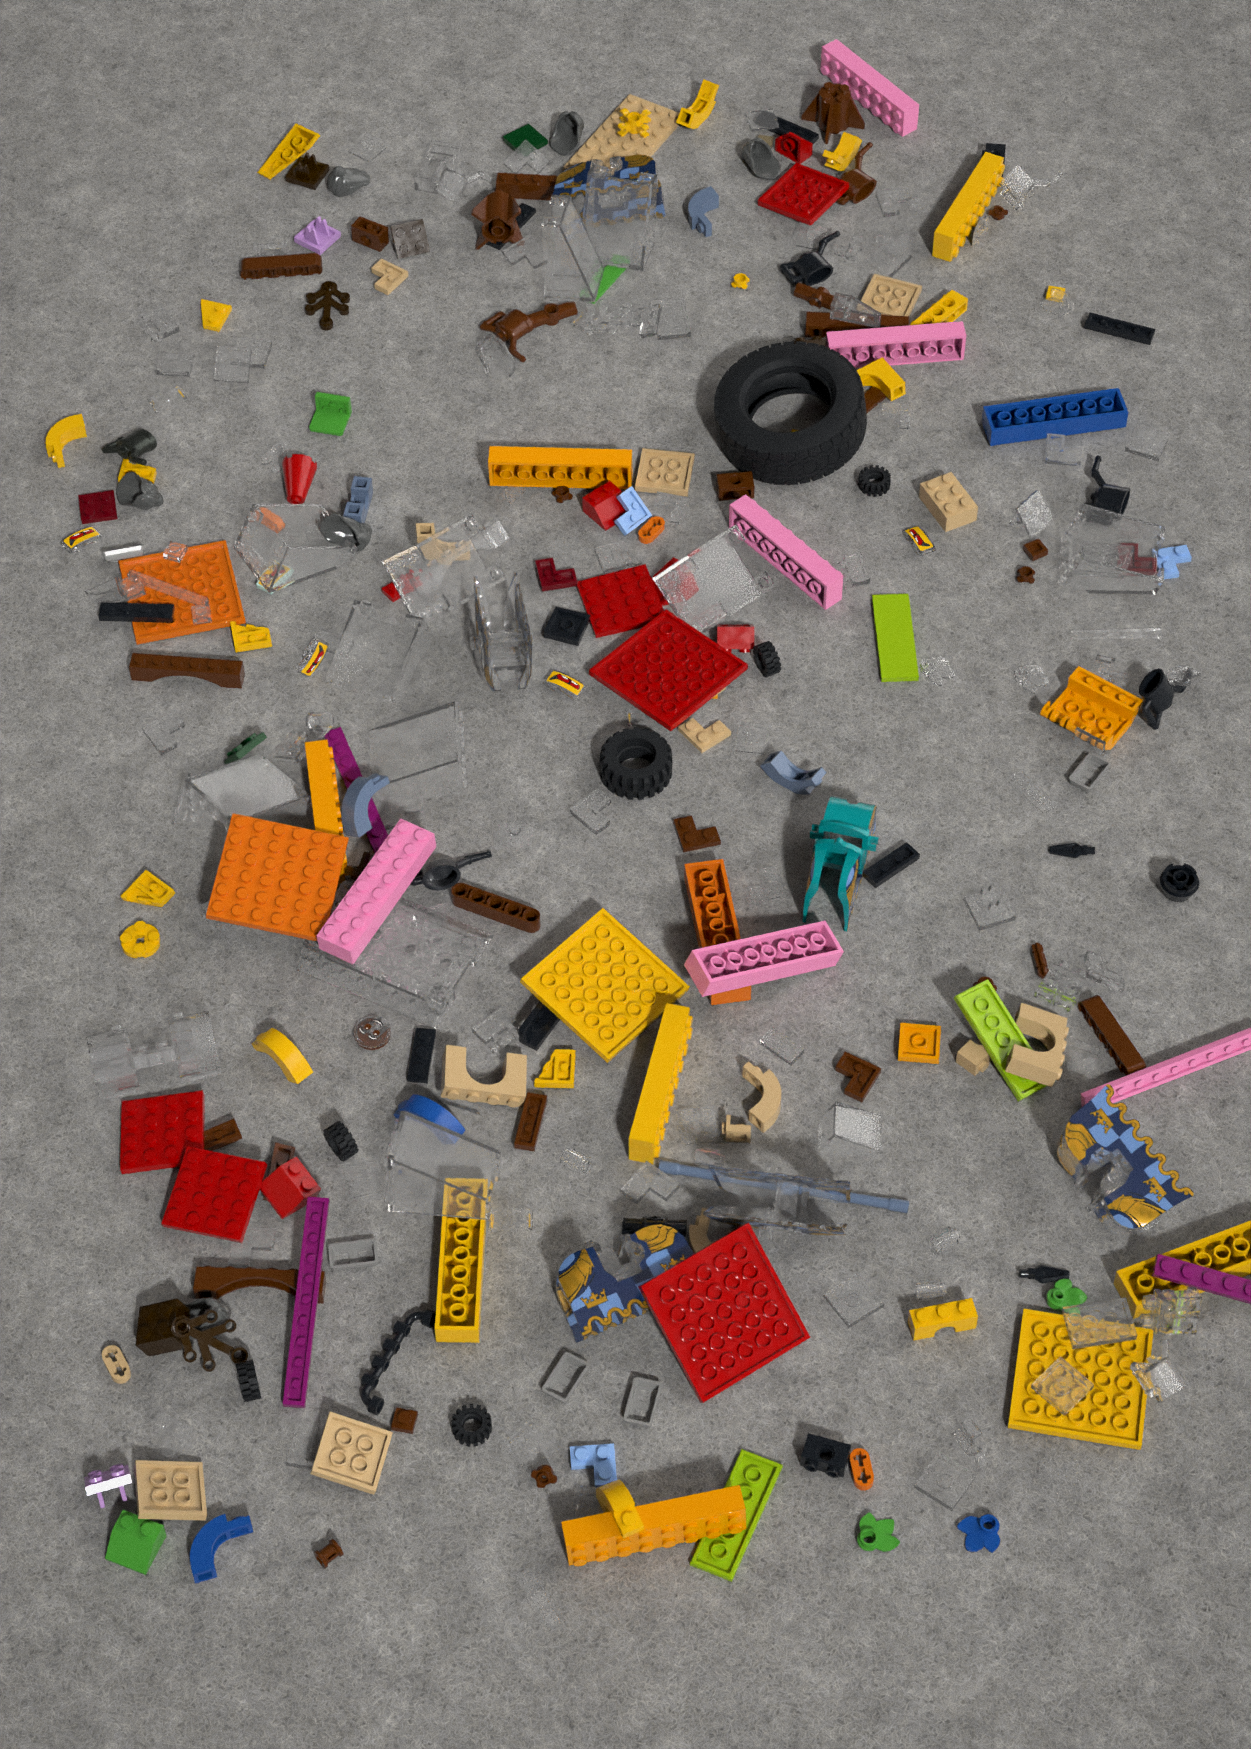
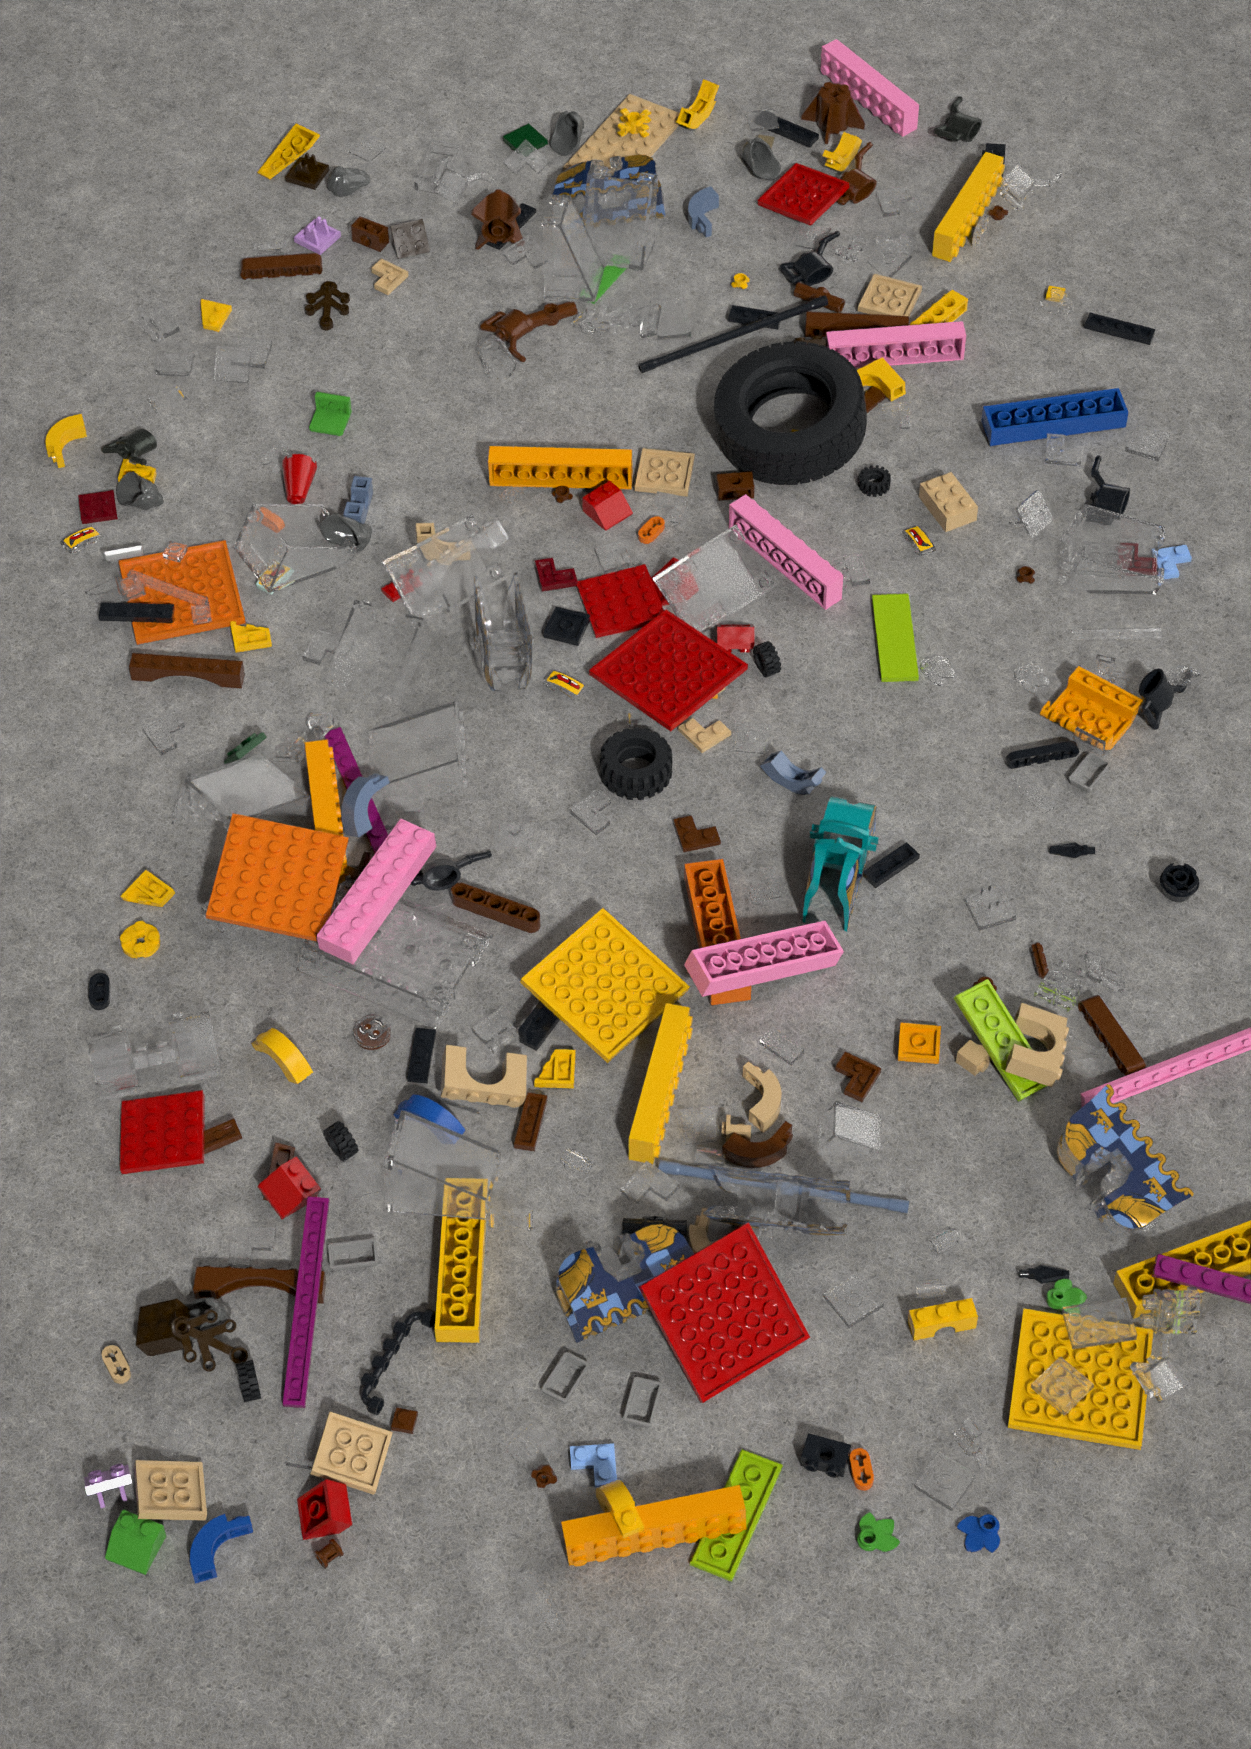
red plate [161,1146,267,1243] -> none
slope [295,637,329,677] -> none
black tyre [452,1404,492,1447] -> none
reddish brown brick [496,173,562,201] -> none
light blue plate [614,486,652,536] -> none
red slope [775,132,813,164] -> none
clear slope [830,292,881,328] -> none
reddish brown plate [1023,538,1048,561] -> none
none -> black plate [89,973,111,1010]
none -> red slope [297,1479,352,1540]
none -> black piece [638,295,828,373]
none -> reddish brown arch [722,1121,793,1168]
none -> black plate [728,305,780,330]
none -> pearl dark grey piece [933,96,982,142]
none -> black beam [1006,741,1080,769]

